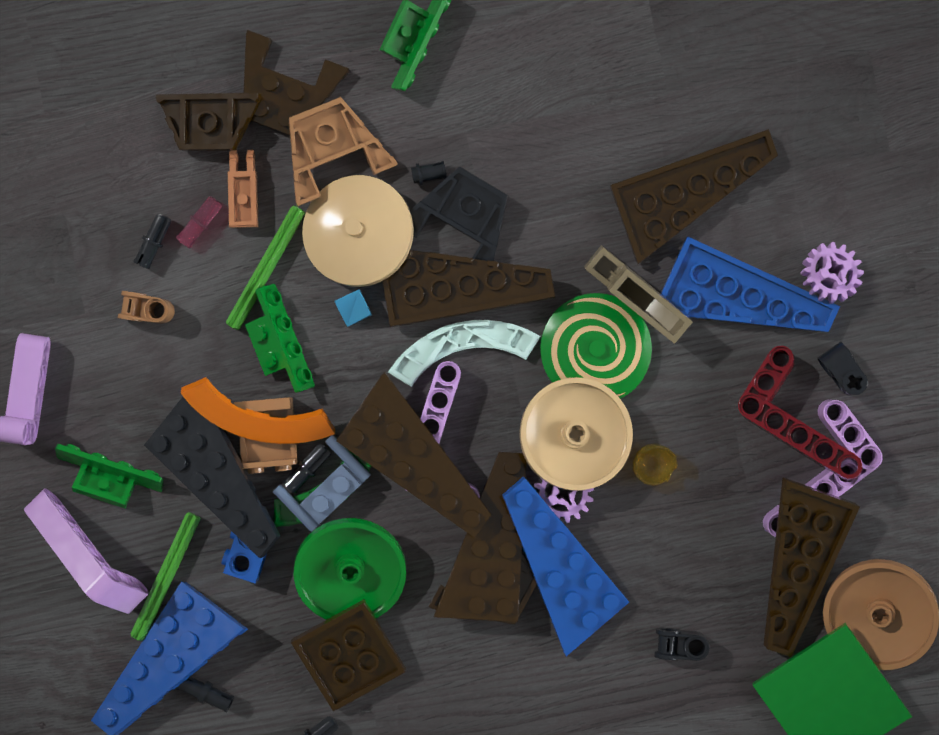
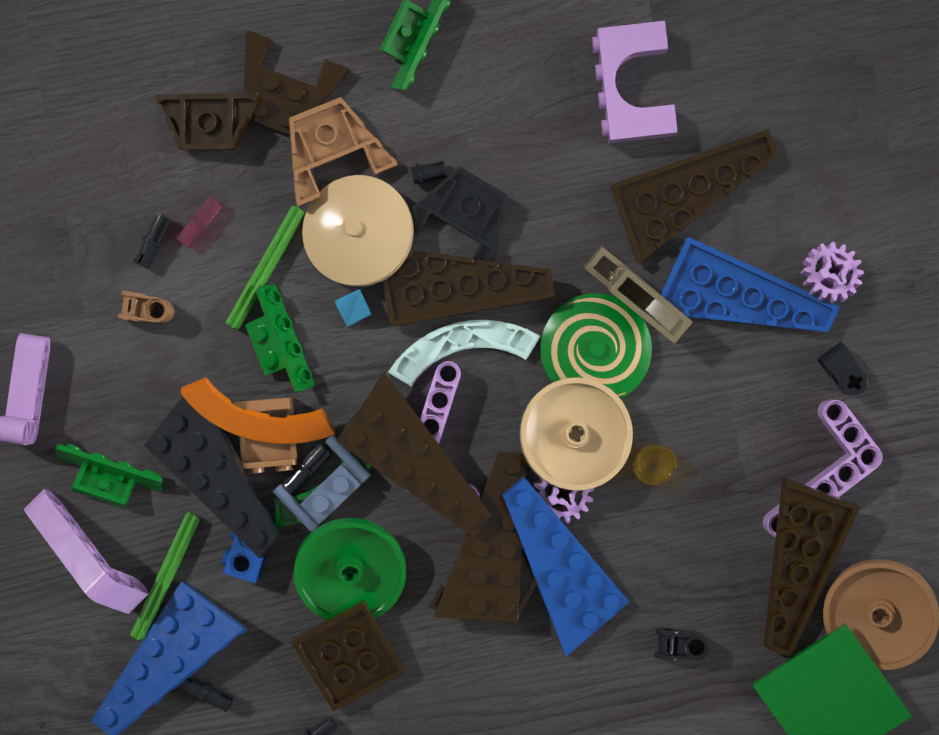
nougat hinge [228,150,258,228] -> none
dark red beam [738,346,862,480] -> none
none -> lavender arch [592,21,677,144]

